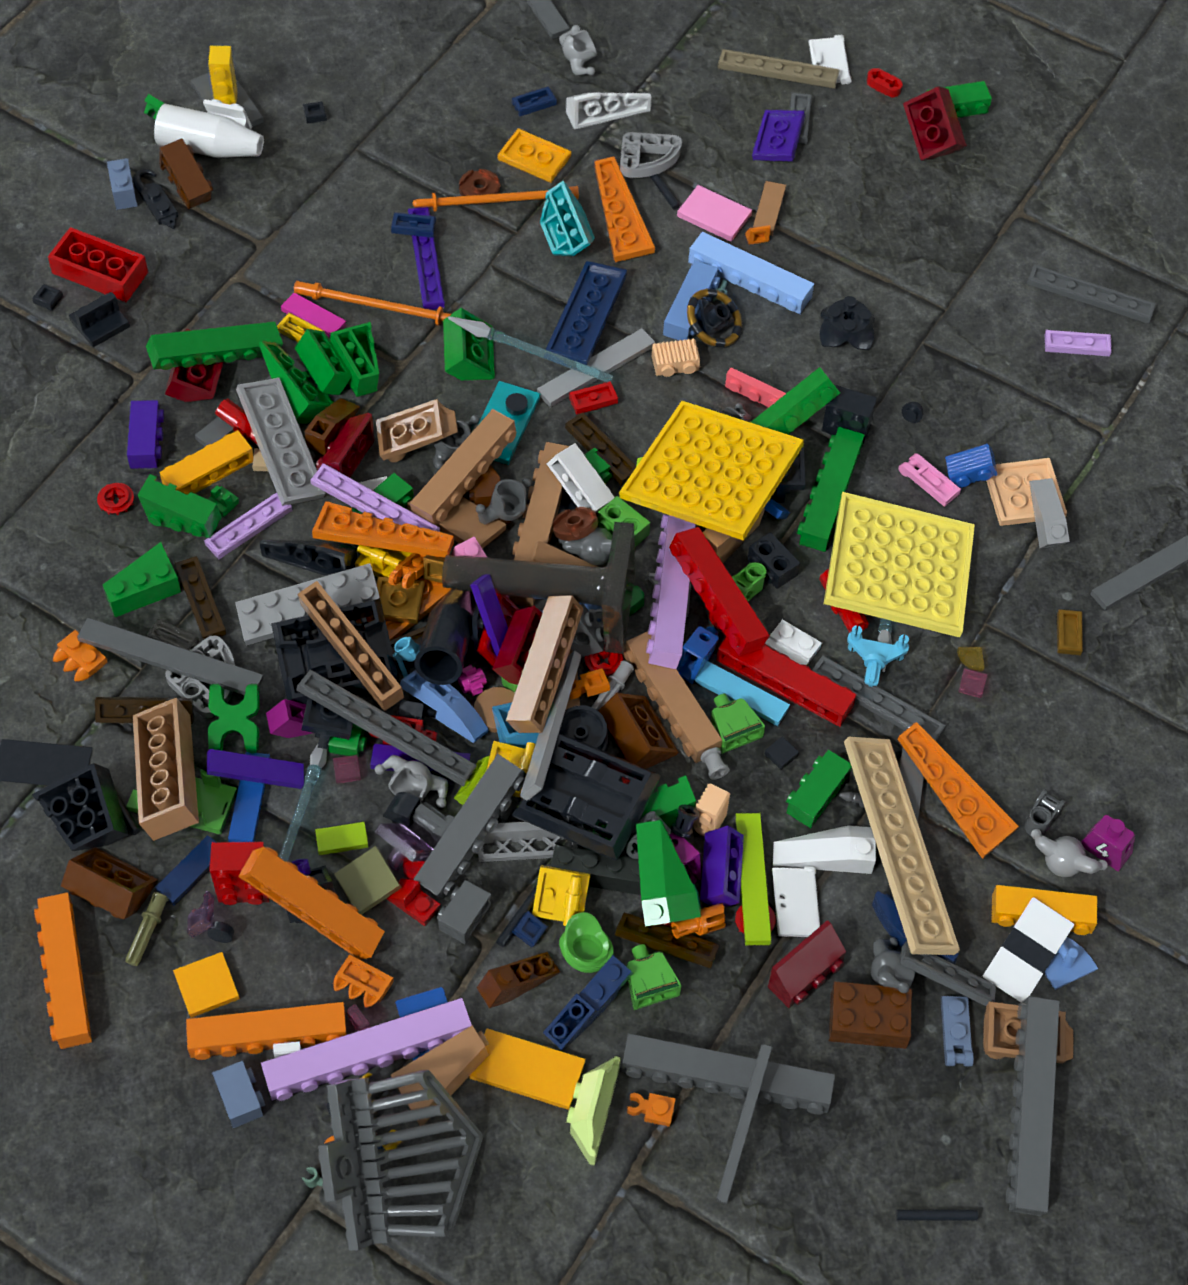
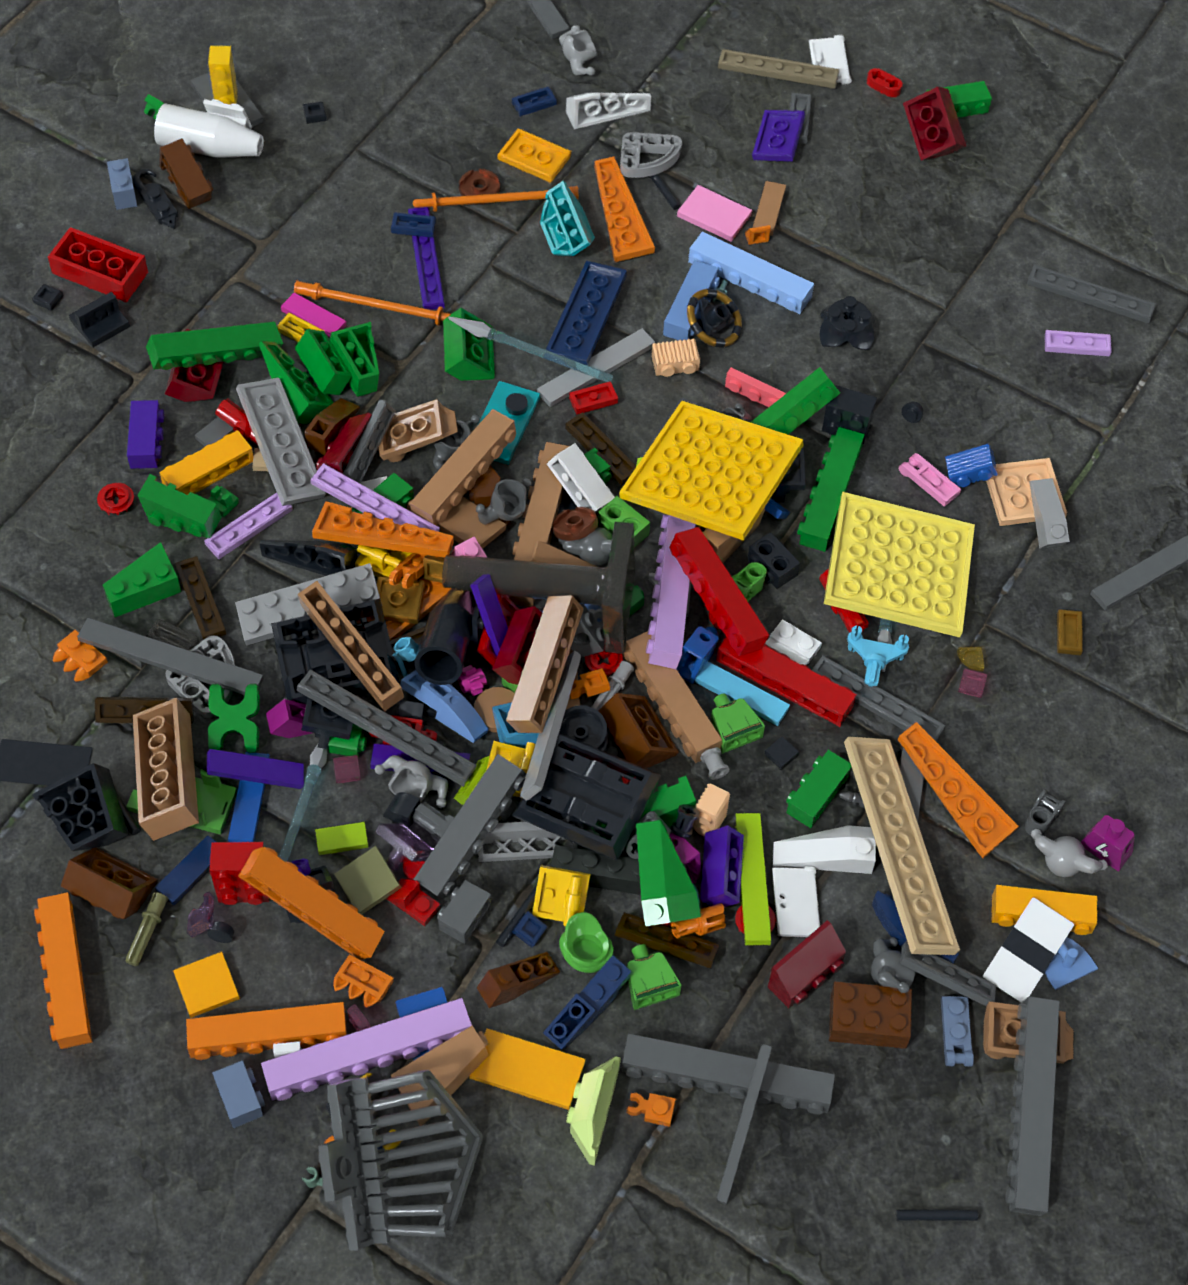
none -> dark grey tile [343,400,396,483]

